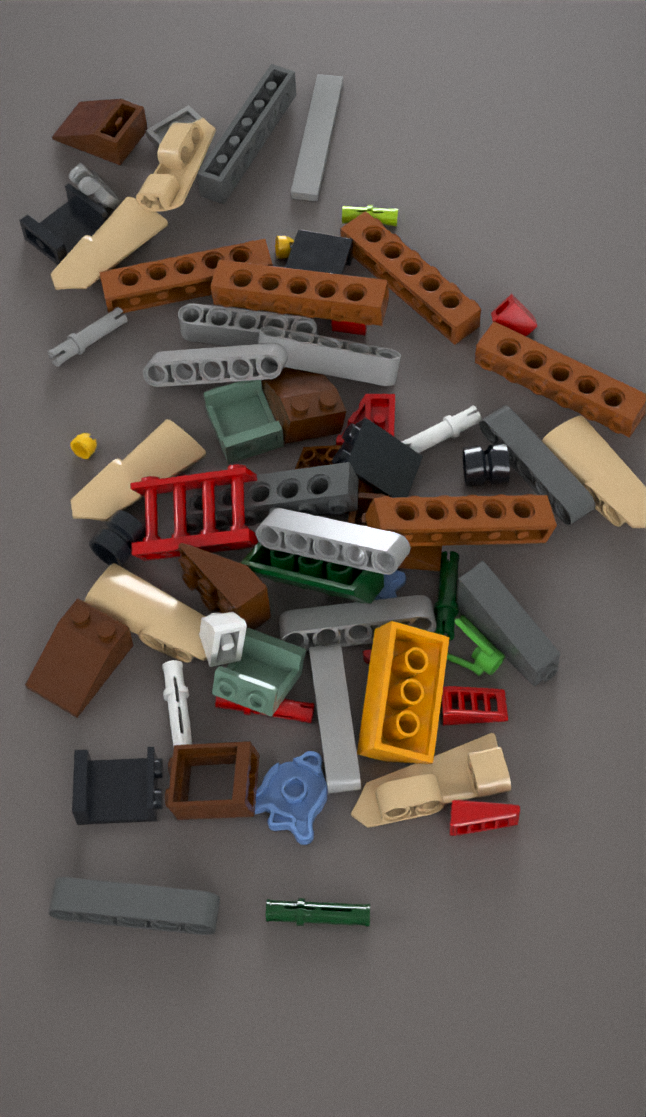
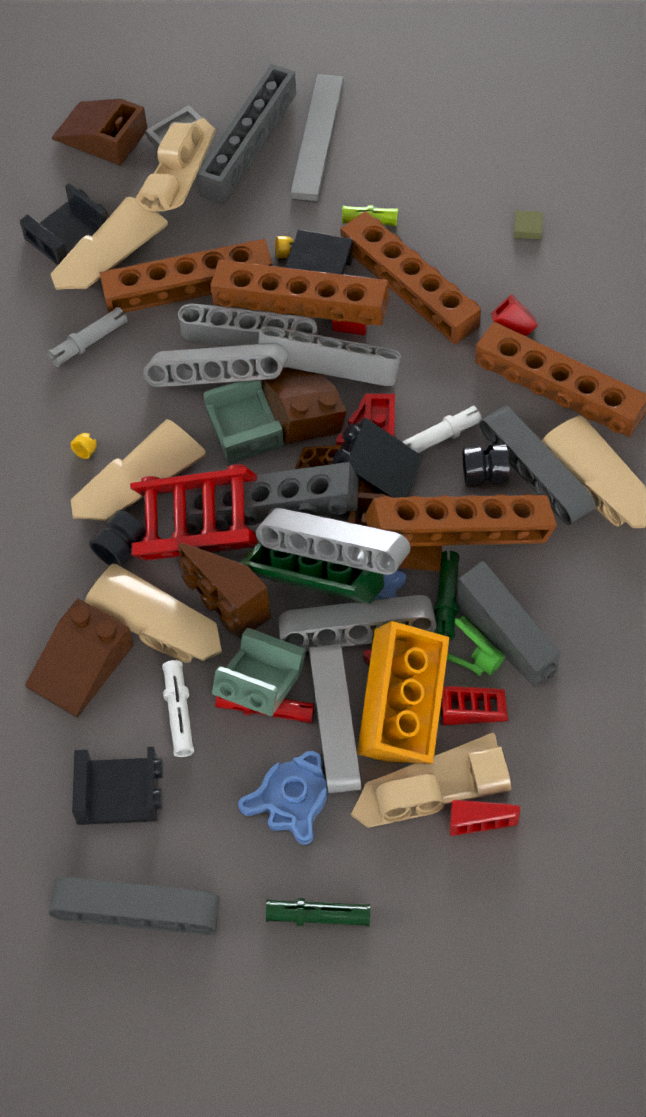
light grey hinge [68,162,123,210] -> none
reddish brown window [165,741,260,820] -> none
white slope [199,611,247,667] -> none
none -> olive tile [514,210,543,239]

